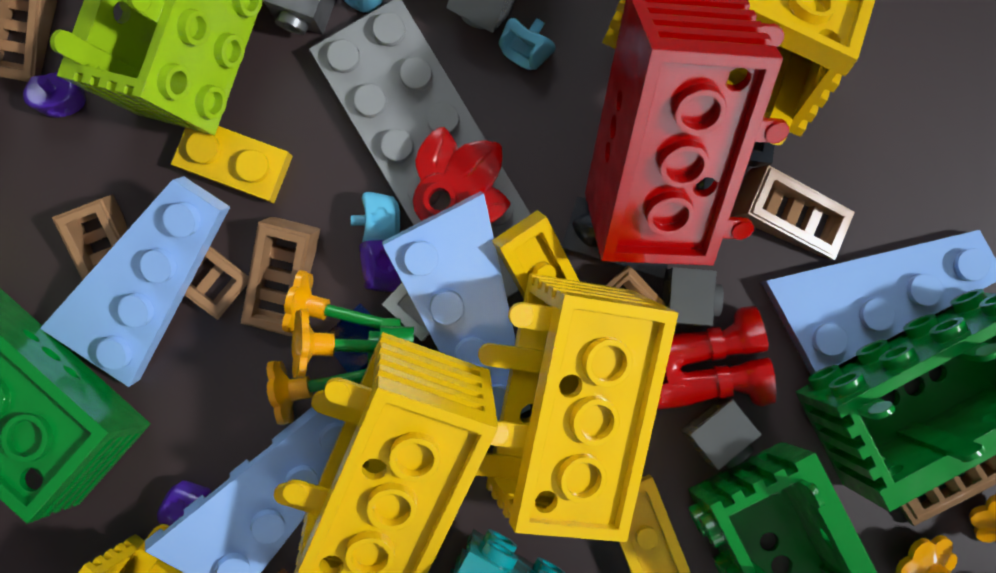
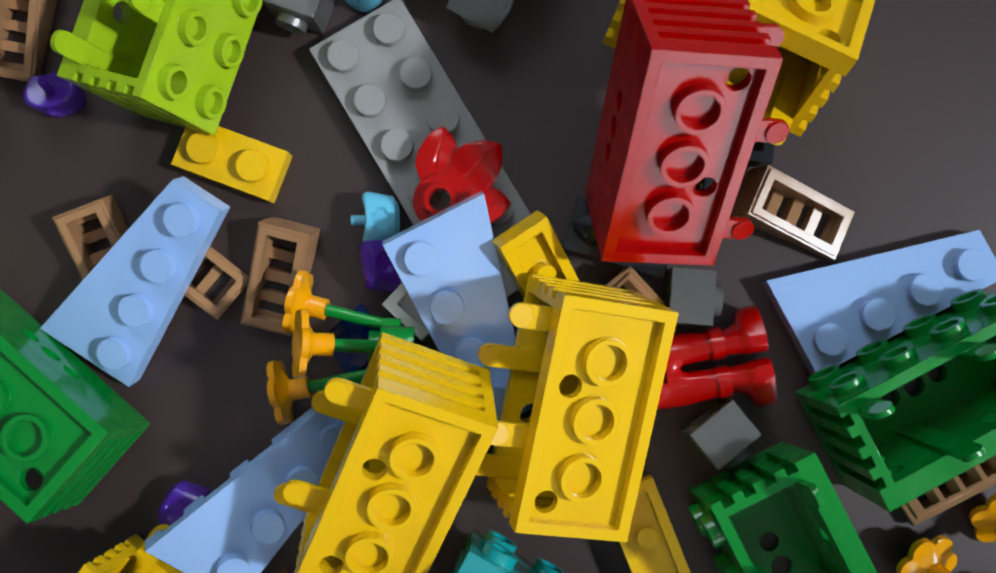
medium azure piece [499,18,556,70] -> none

